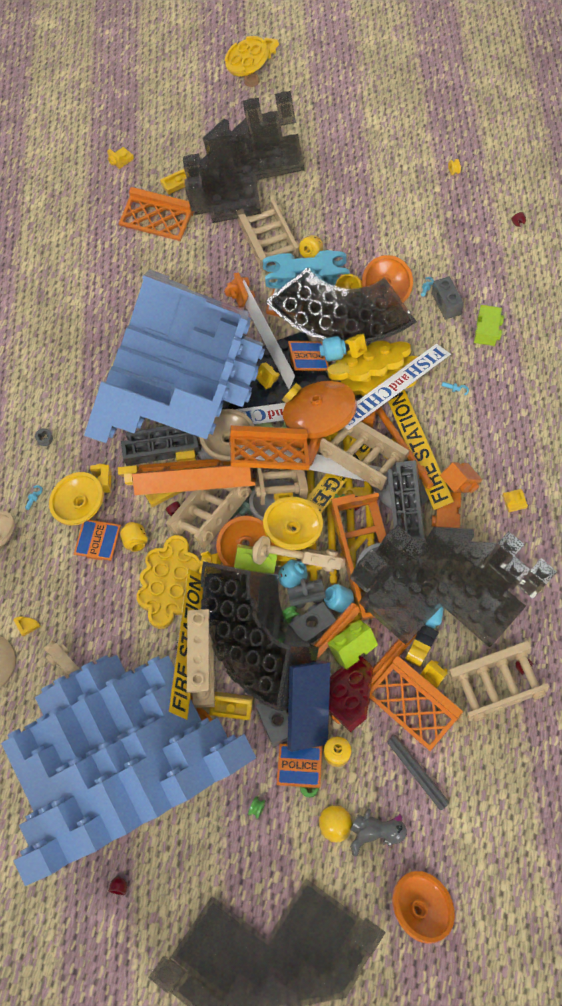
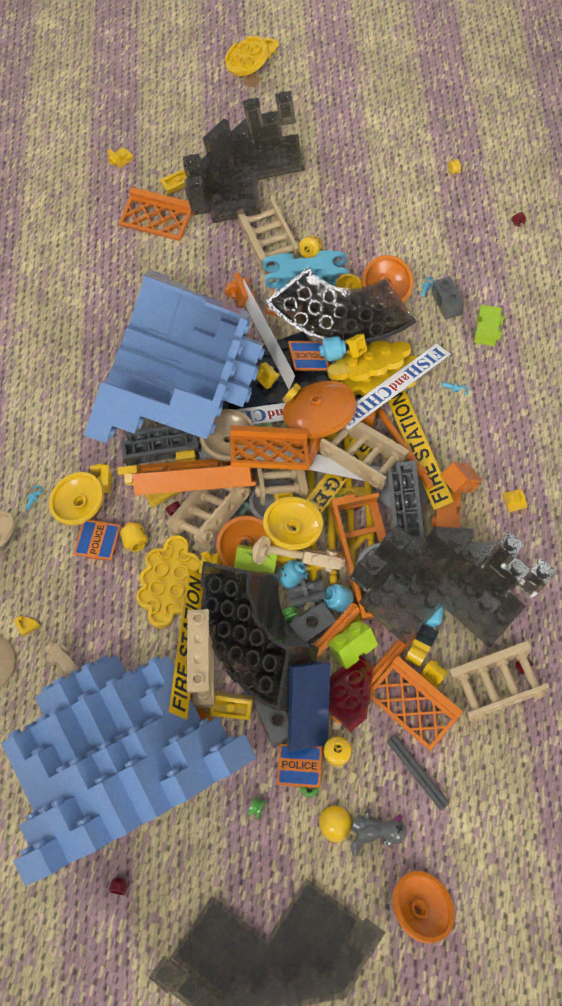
dark grey bush [35,428,53,446] -> none

